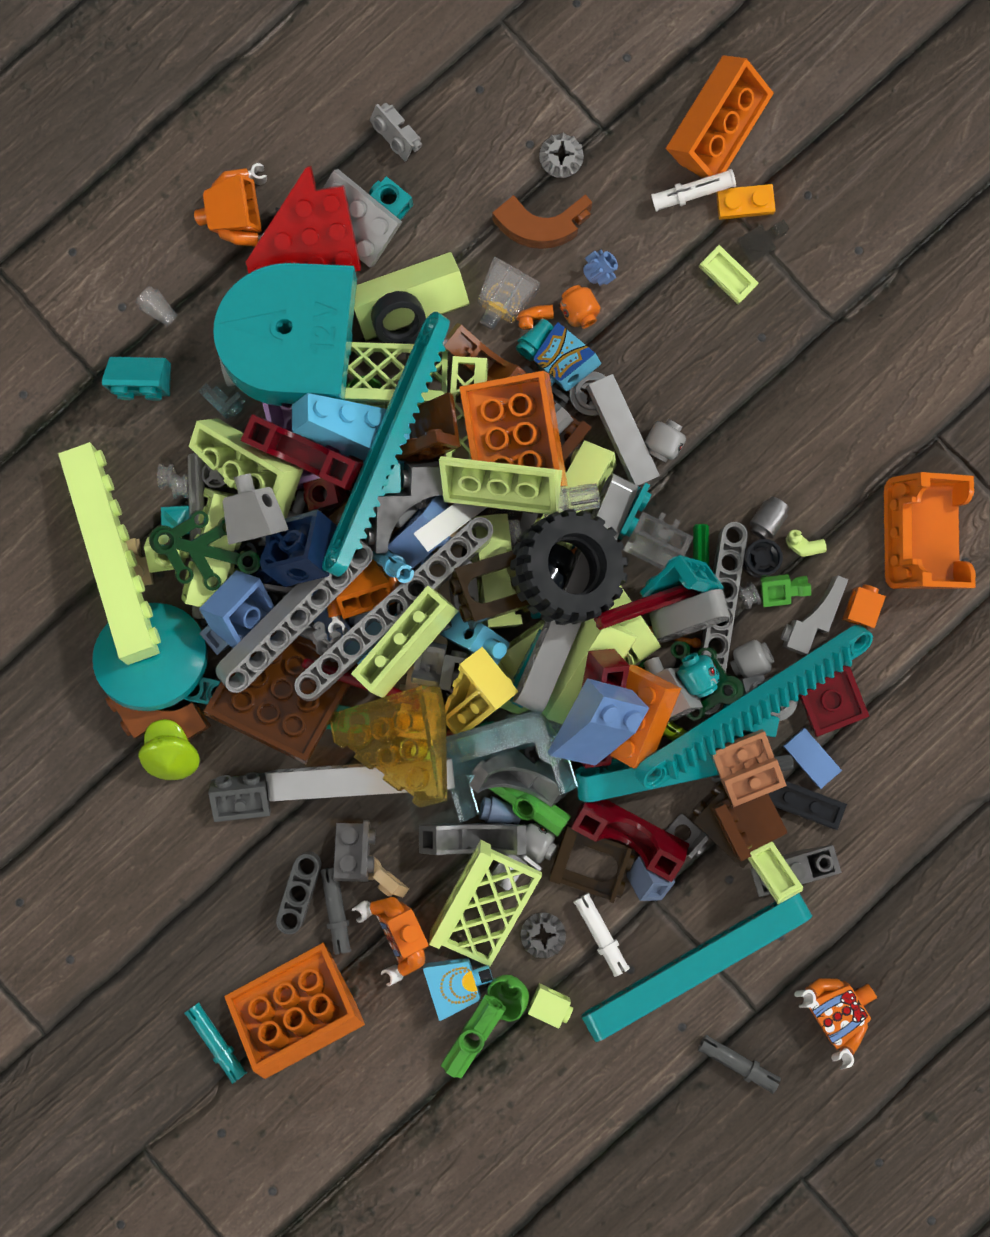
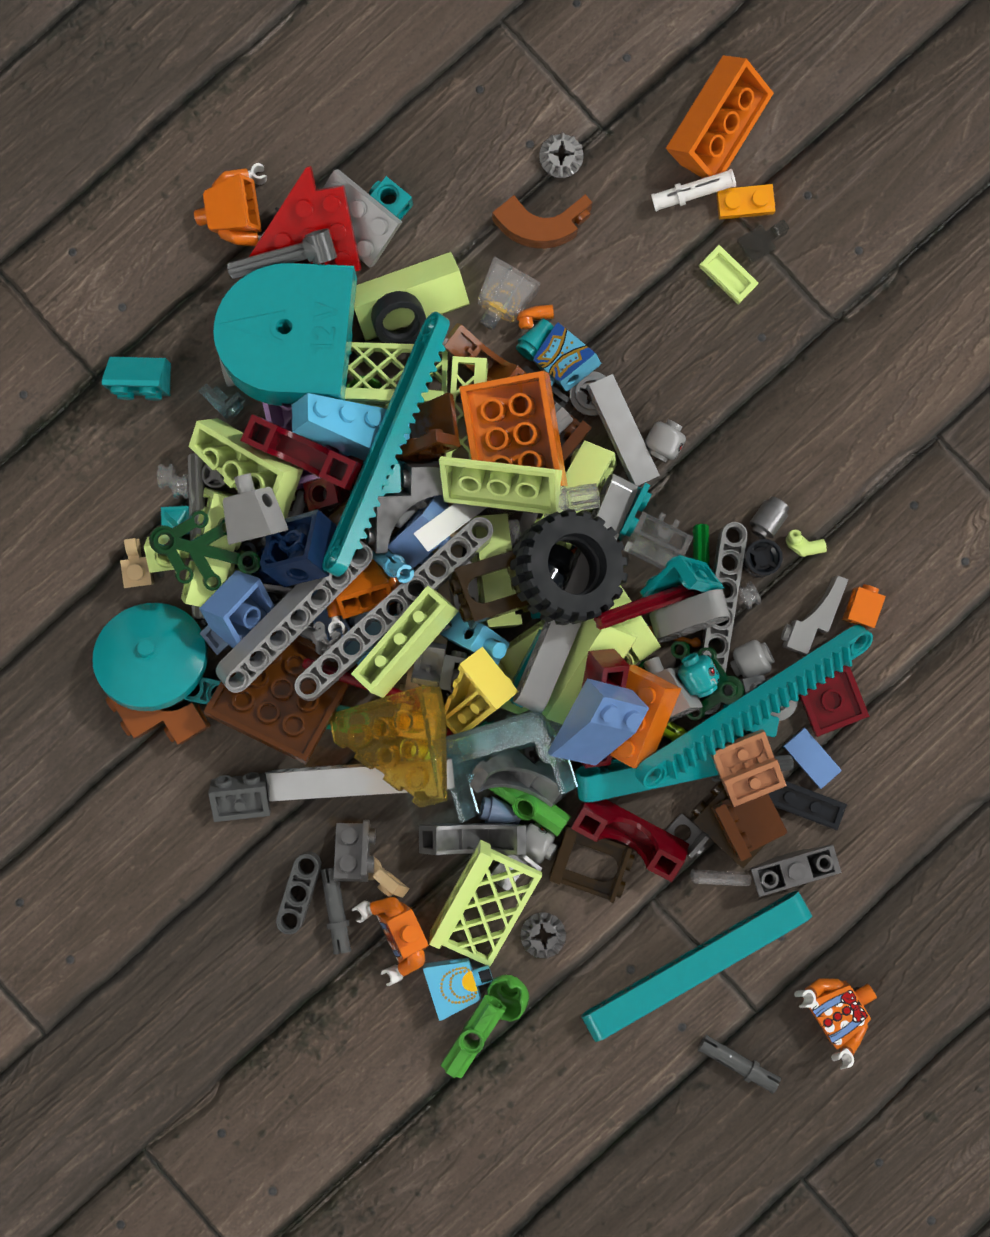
yellowish green brick [58,442,161,665] -> none
clear cone [135,286,178,327] -> none
lime piece [138,719,200,780] -> none
teal pin [184,1003,247,1084] -> none
orange slope [224,942,365,1079] -> none
light grey hinge [370,103,423,162] -> none
yellowish green brick [527,983,573,1029] -> none
orange head [559,285,601,329] -> none
white pin [573,893,630,977] -> none
medium blue gear [583,250,618,286] -> none
sand blue panel [626,856,675,901] -> none
yellowish green tile [747,841,803,904] -> none
bright green plate [760,574,811,607] -> none
orange windscreen [884,472,976,589] -> none
none -> dark grey axle [227,228,337,279]
none -> clear tile [690,869,751,886]

